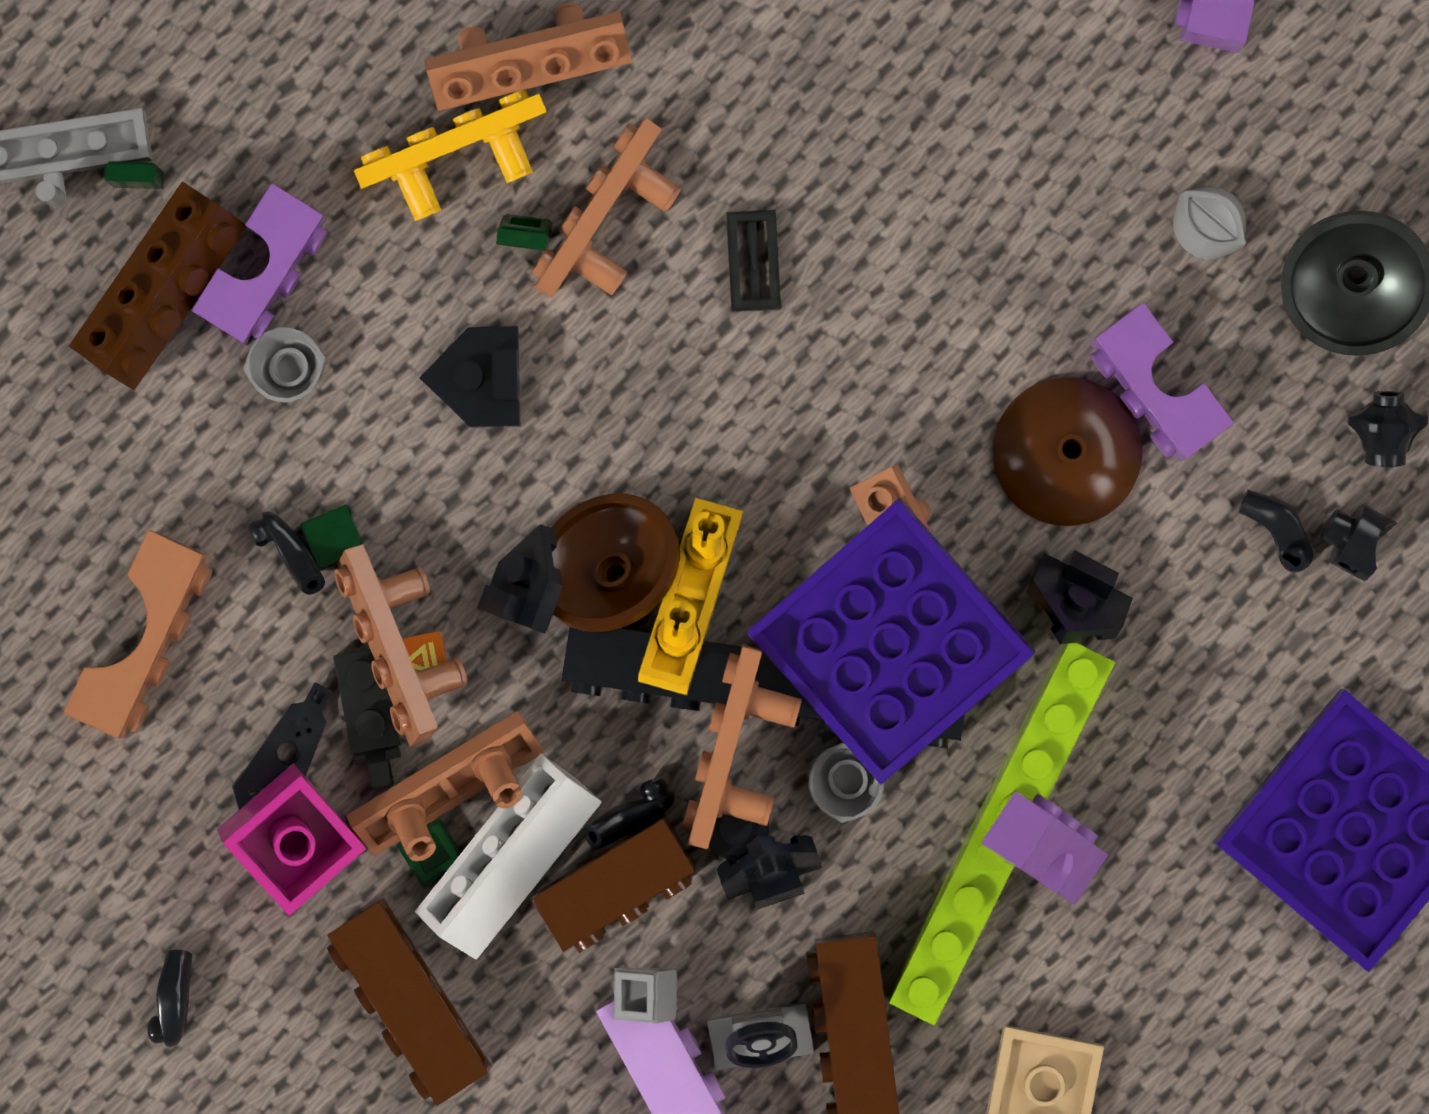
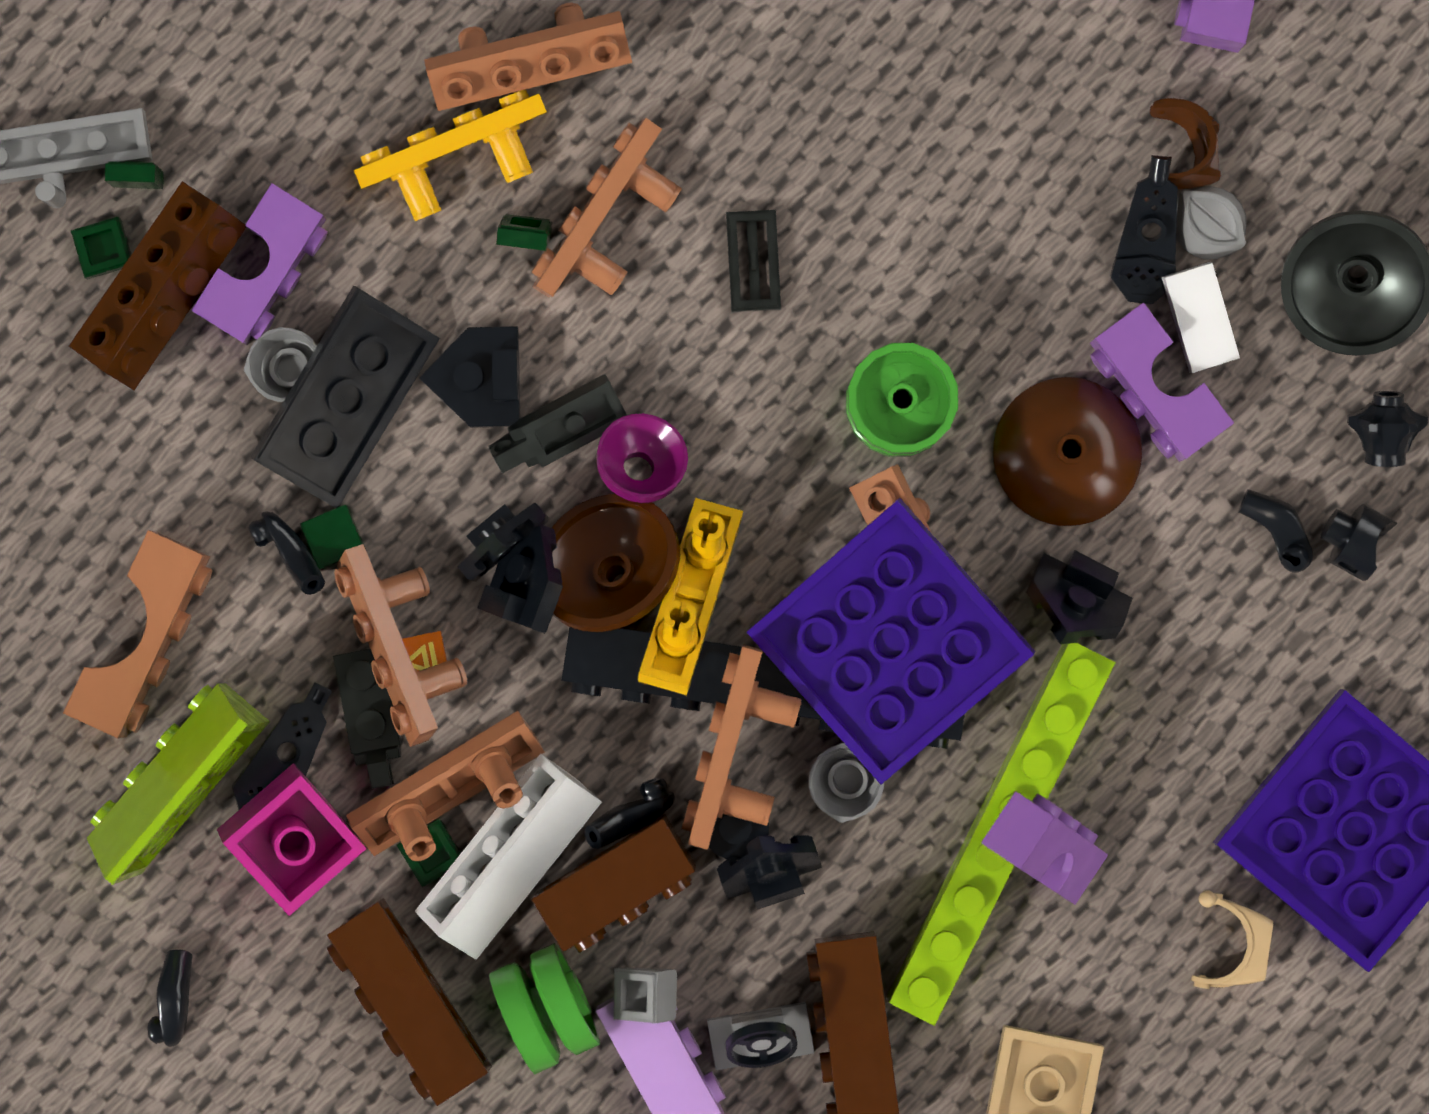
none -> dark green tile [71,217,132,280]
none -> lime slope [87,683,270,885]
none -> black plate [250,286,440,508]
none -> black plate [457,503,549,581]
none -> pearl dark grey hinge [489,374,627,473]
none -> bright green wheel [489,943,600,1074]
none -> magenta piece [596,413,688,503]
none -> bright green wheel [846,343,958,457]
none -> black piece [1111,155,1178,304]
none -> reddish brown helmet [1145,98,1221,201]
none -> white tile [1162,262,1240,373]
none -> tan helmet [1191,890,1273,989]

